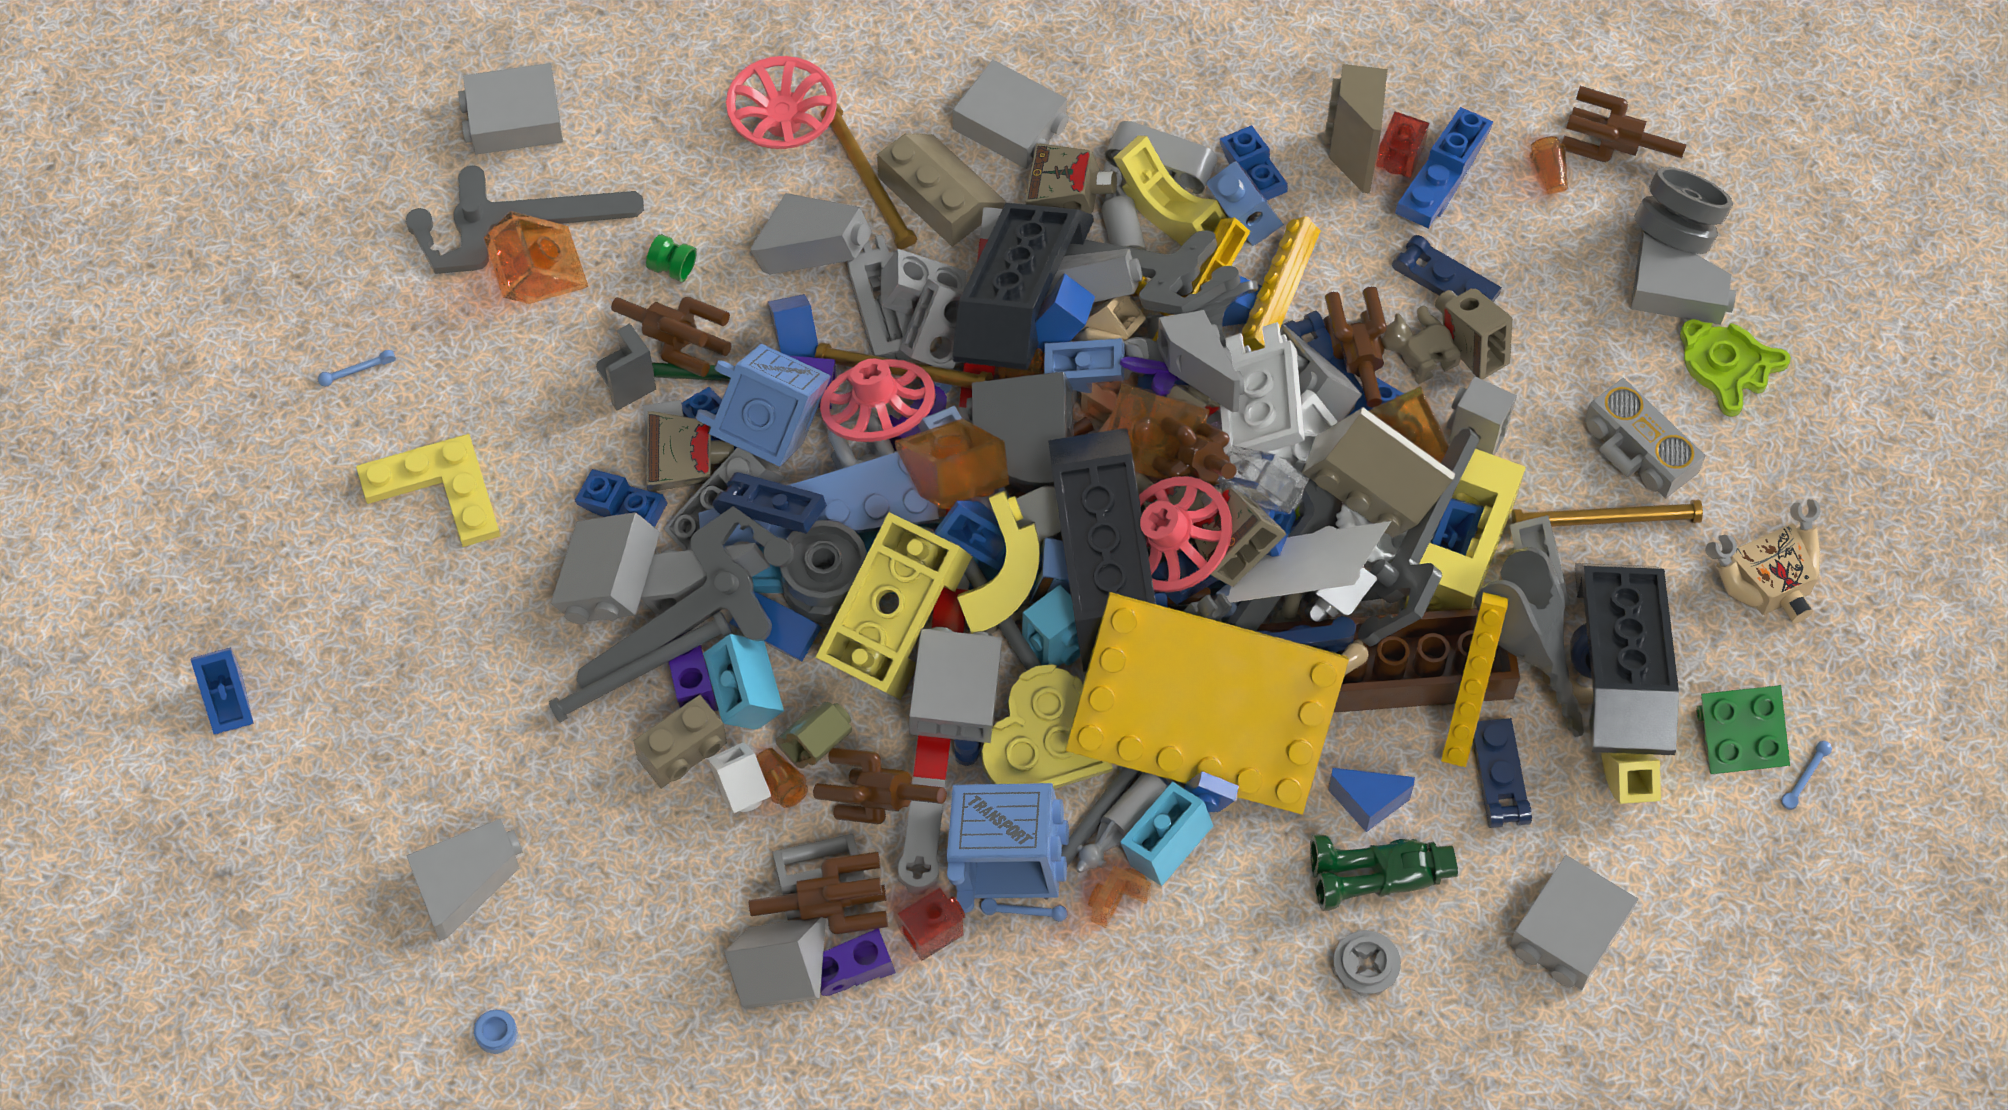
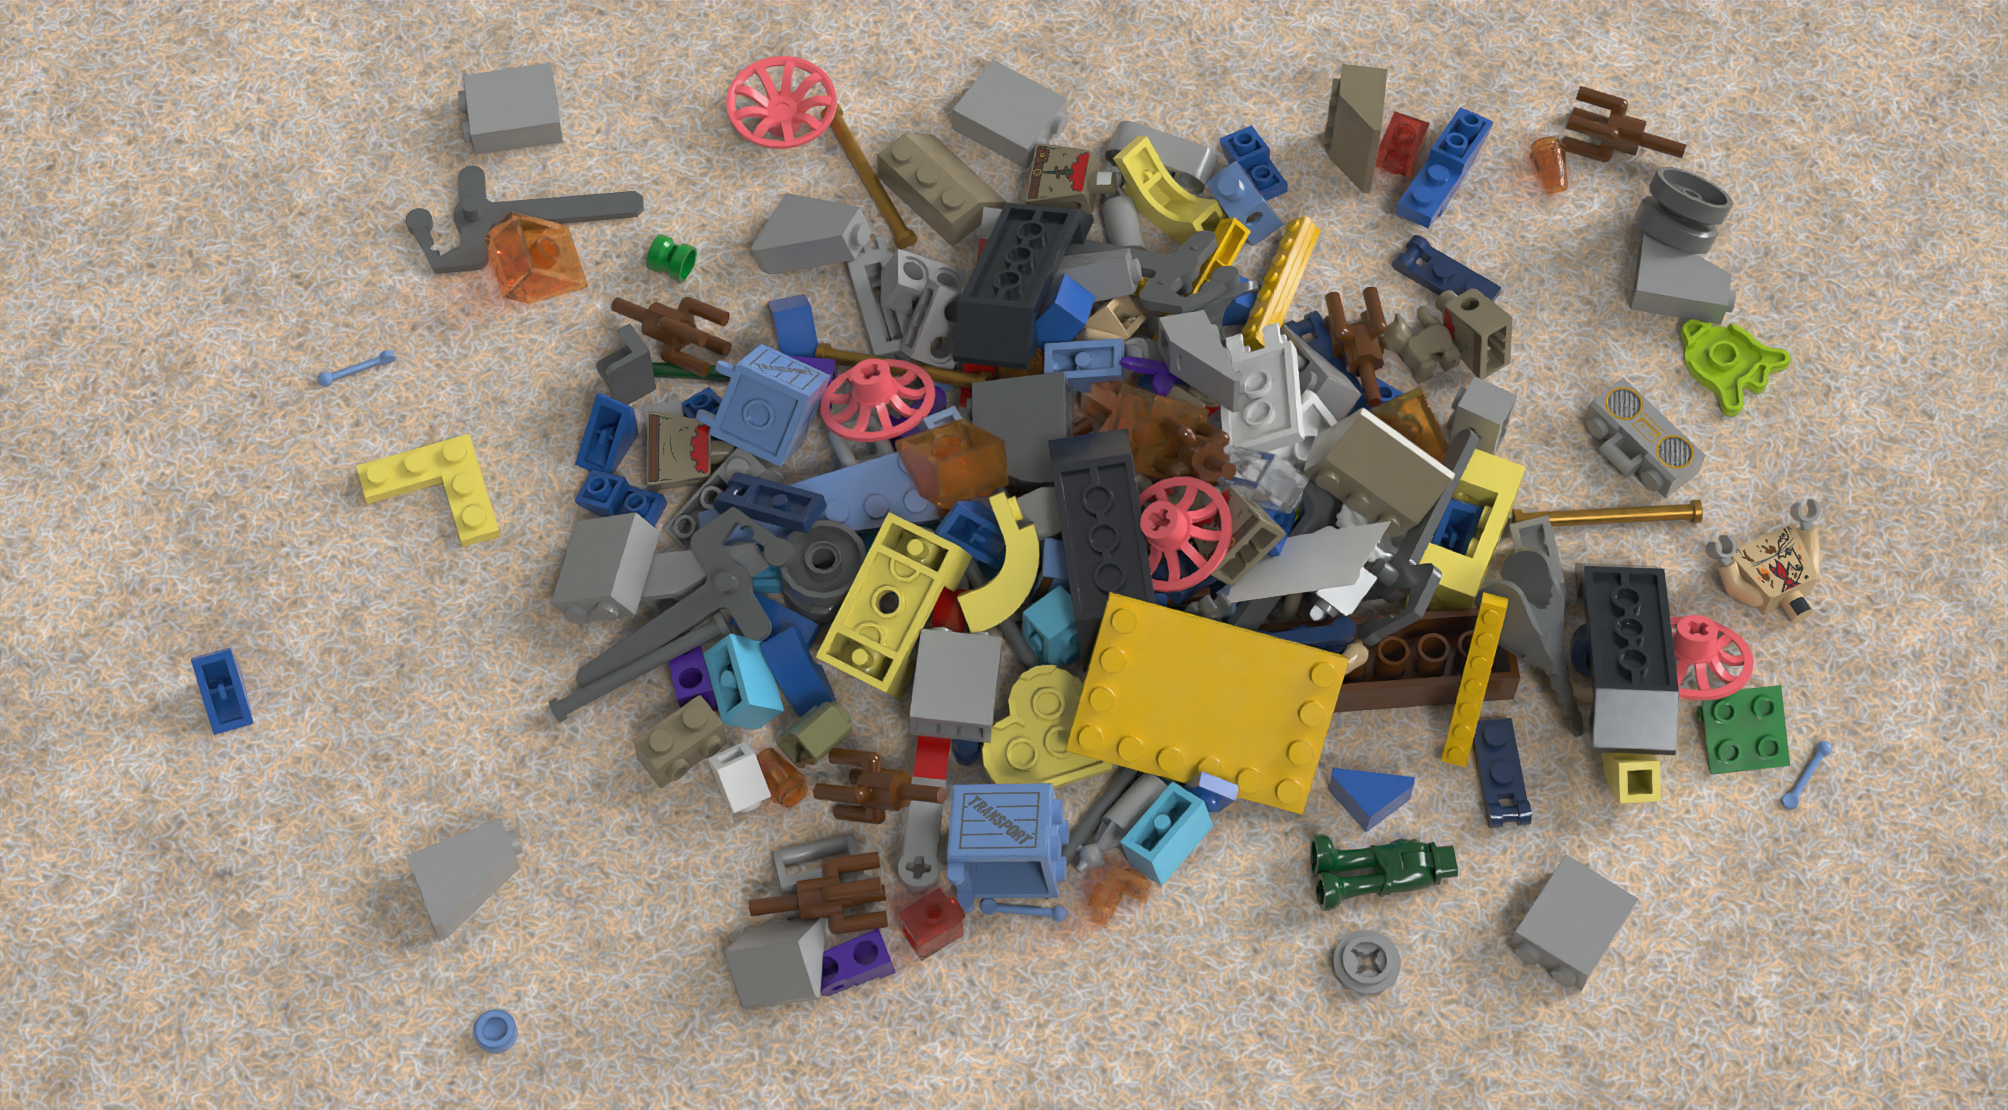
none -> blue slope [575,393,639,474]
none -> blue slope [760,626,837,717]
none -> coral wheel [1670,615,1754,701]

